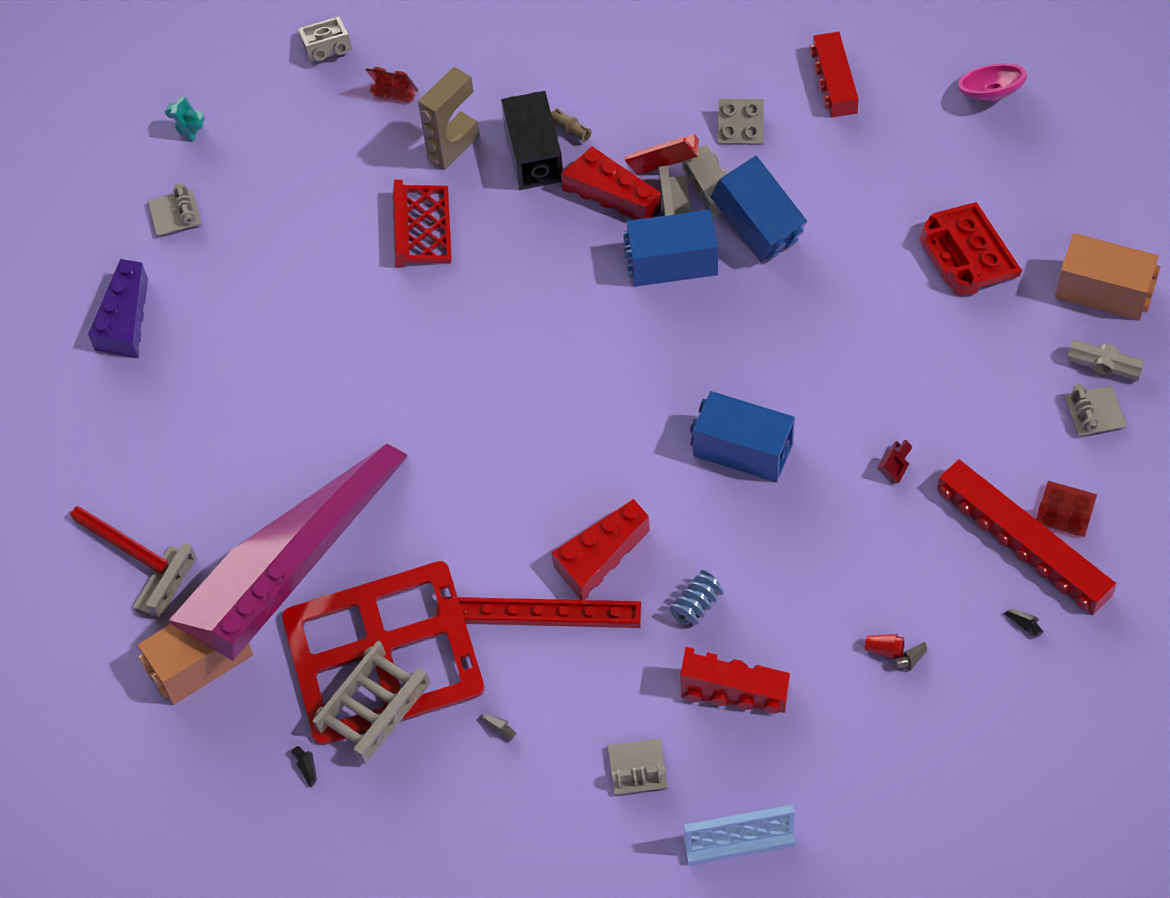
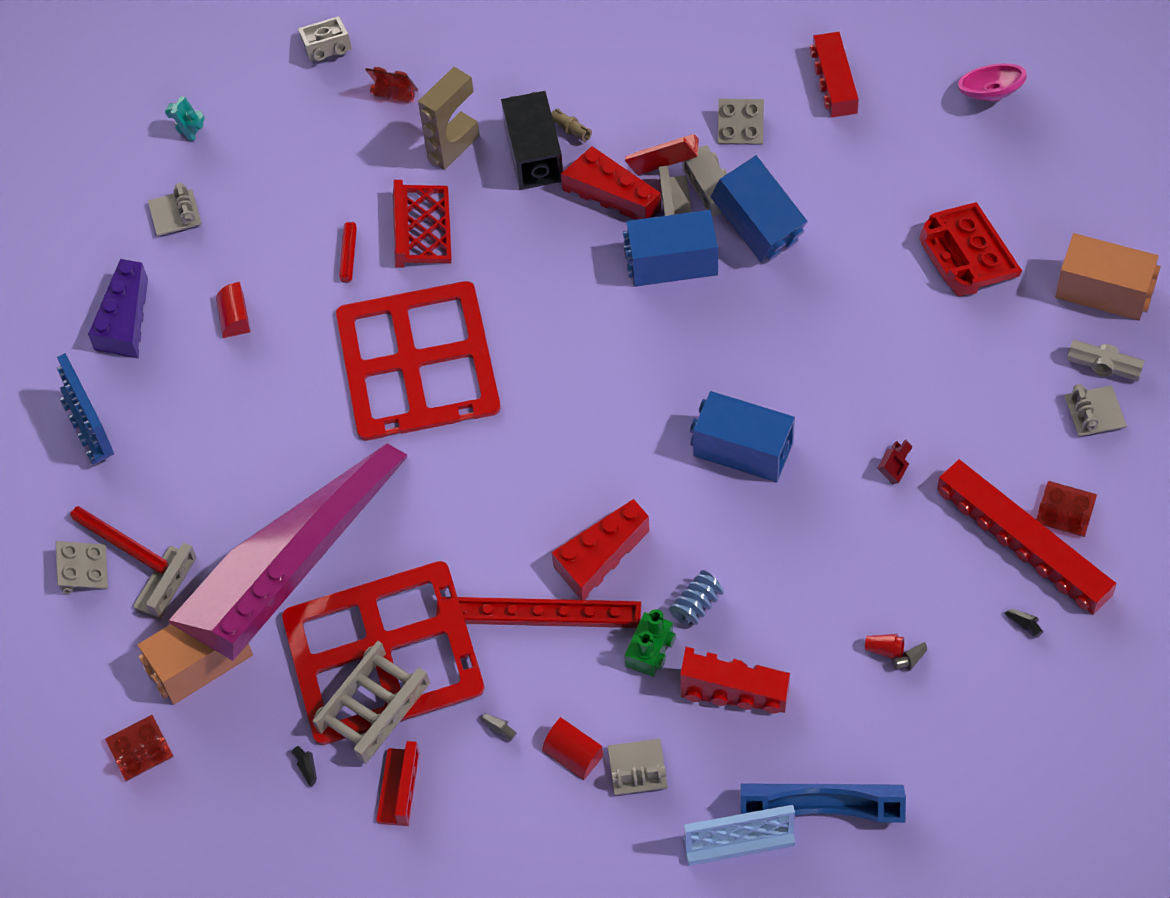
none -> blue plate [56,353,114,465]
none -> light grey hinge [56,541,108,594]
none -> clear red hinge [105,715,174,781]
none -> red brick [216,282,250,338]
none -> red window [336,281,501,441]
none -> red axle [339,222,357,282]
none -> red panel [377,741,420,826]
none -> red brick [542,717,603,780]
none -> green brick [624,609,676,677]
none -> blue arch [740,783,906,823]

